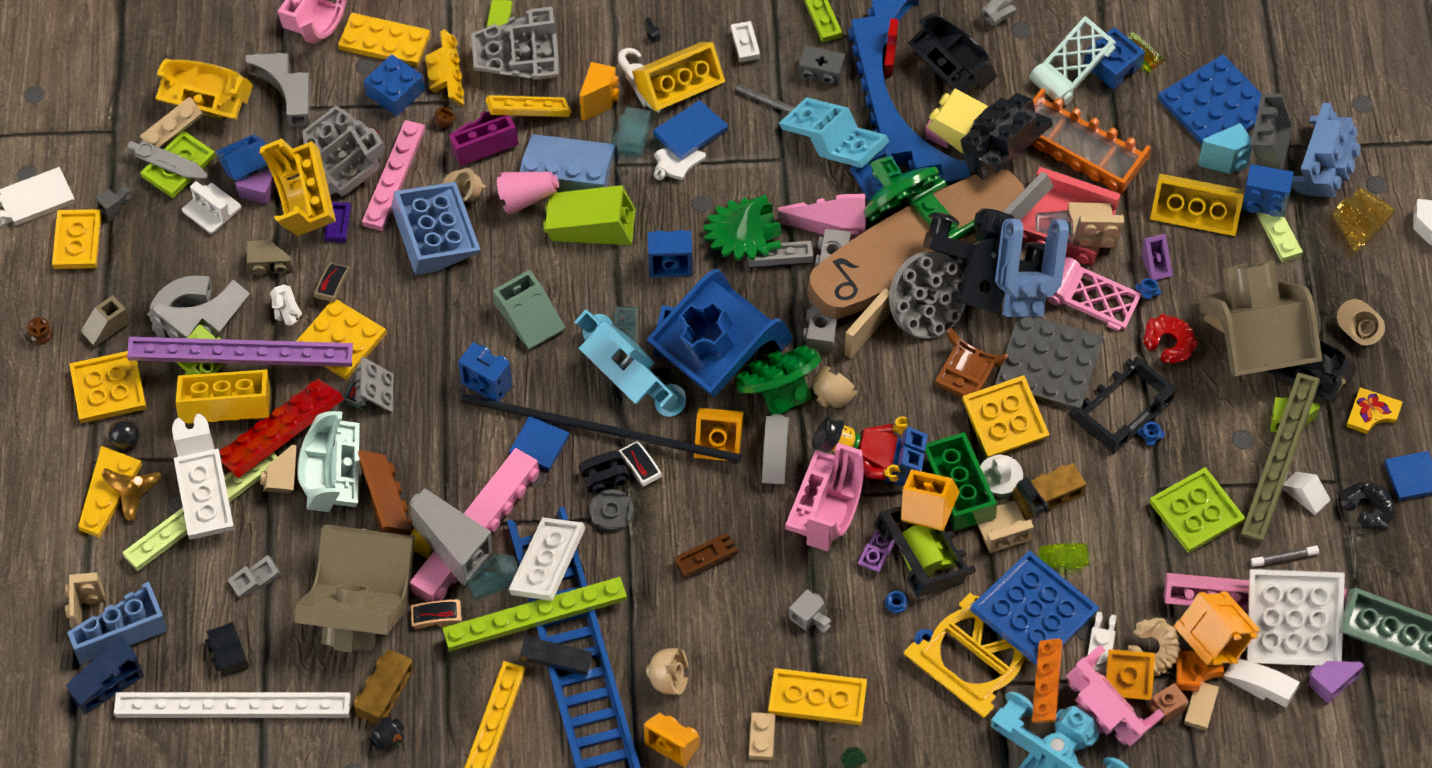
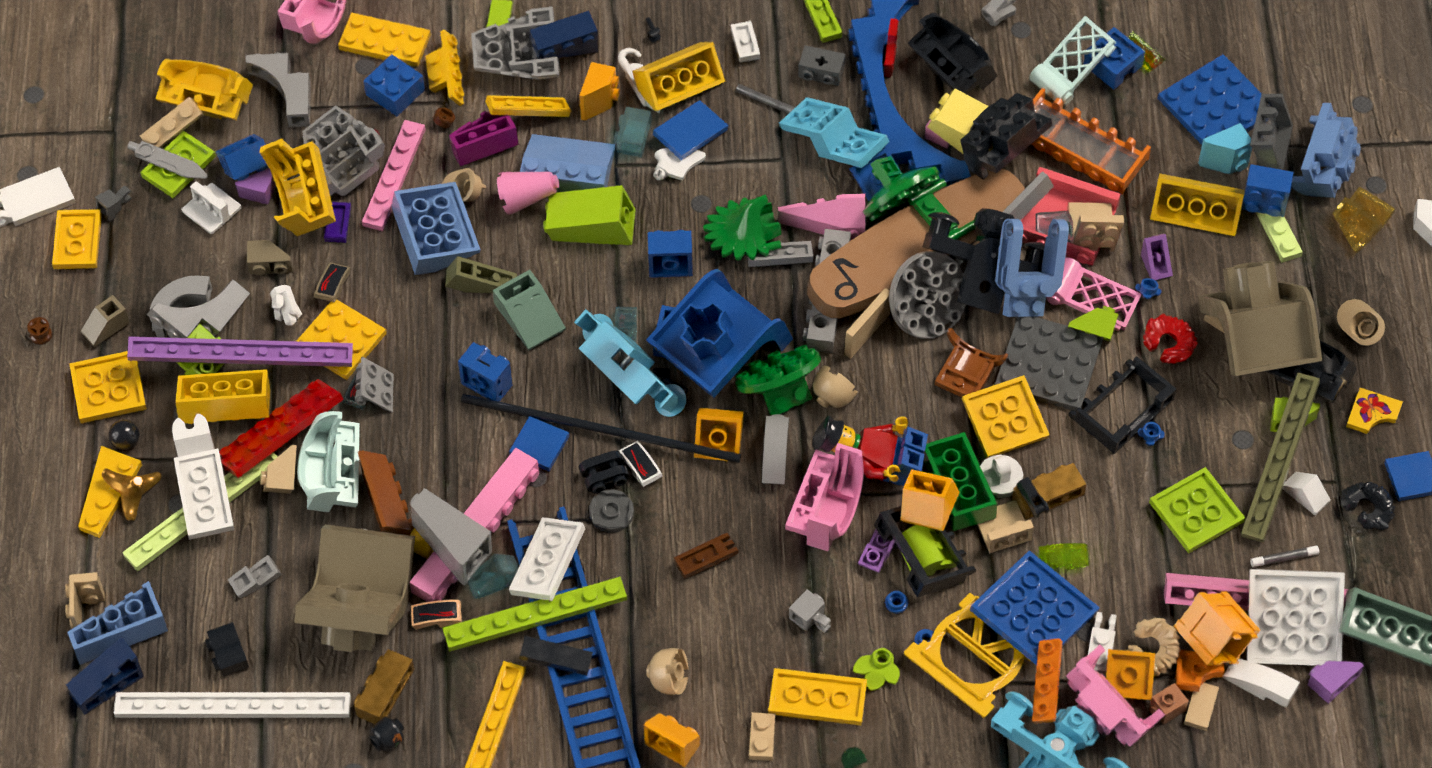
none -> olive slope [445,256,517,293]
none -> dark blue wedge [530,11,598,59]
none -> lime plate [853,648,900,691]
none -> lime slope [1068,306,1118,342]

